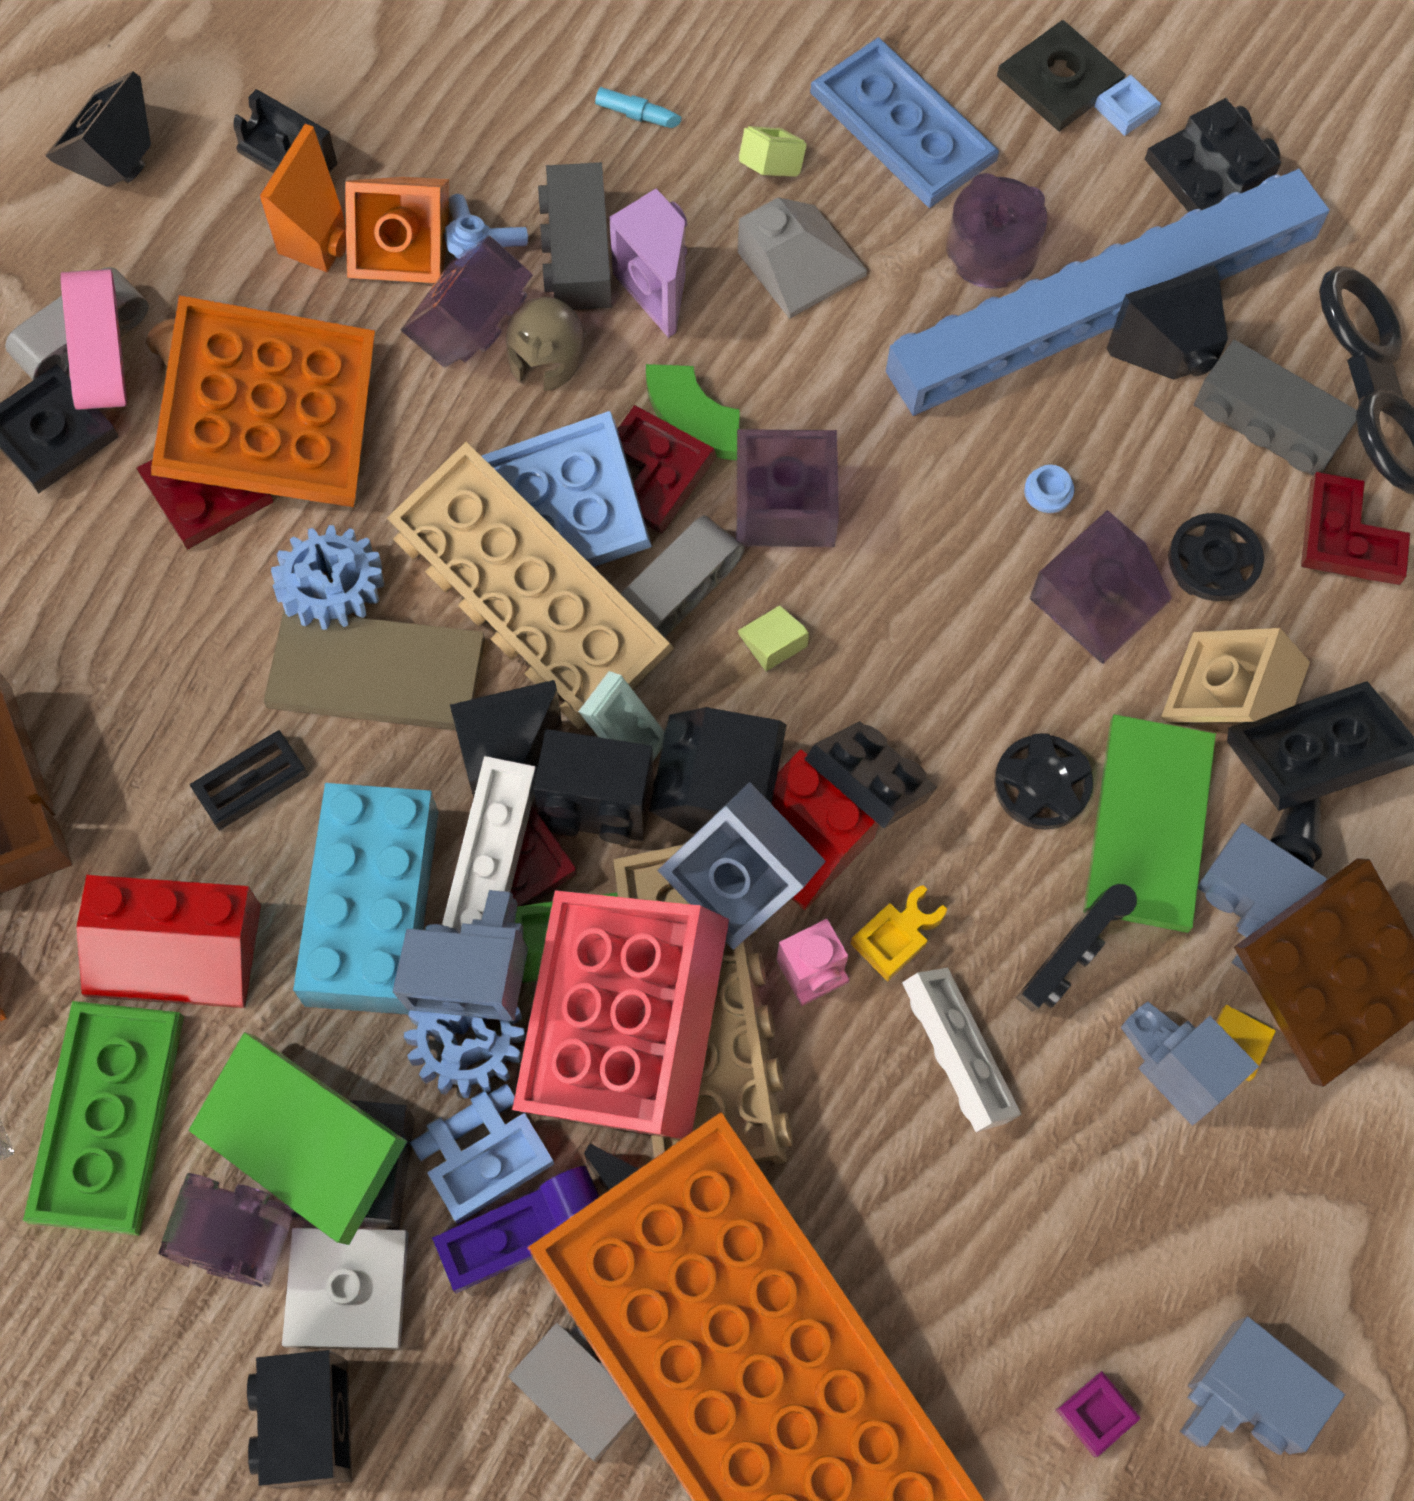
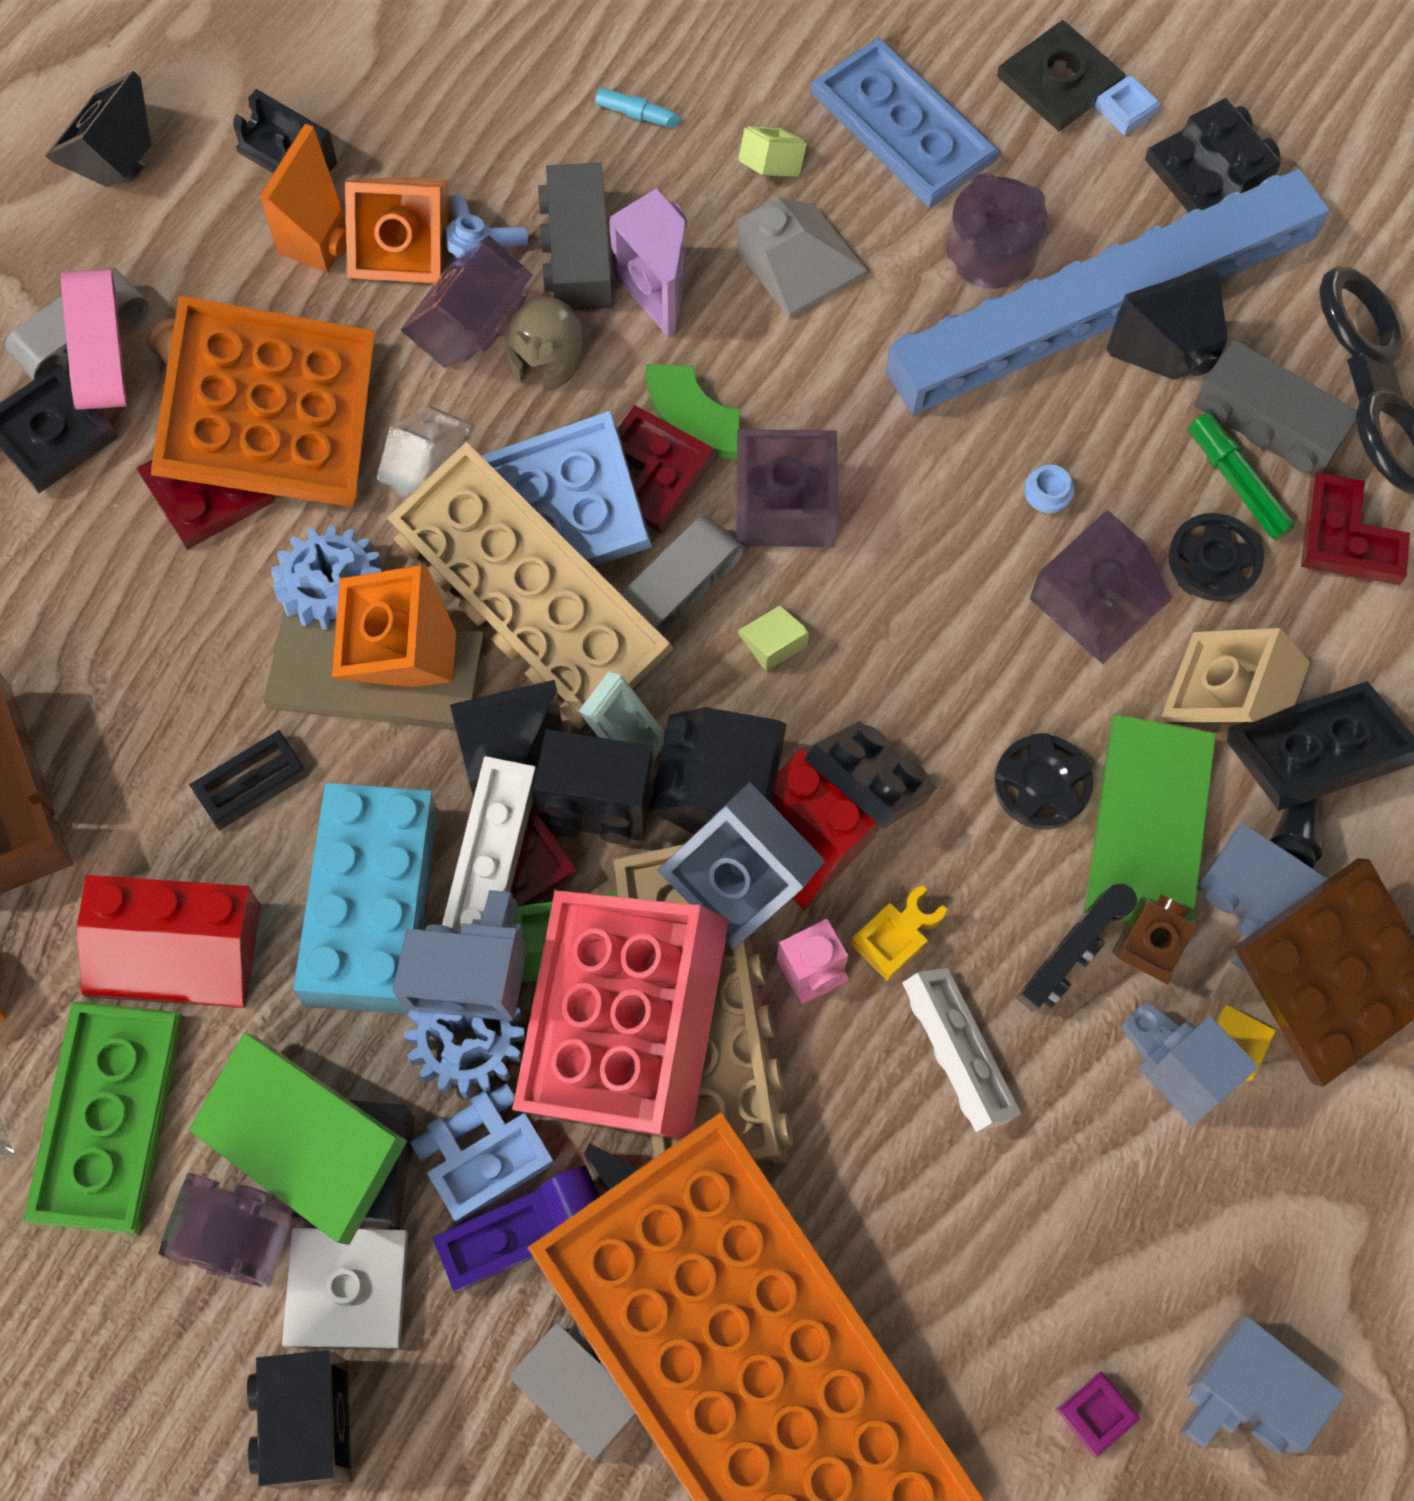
none -> orange slope [332,565,456,687]
none -> clear slope [377,407,475,498]
none -> reddish brown brick [1112,894,1197,985]
none -> green axle [1187,412,1295,540]

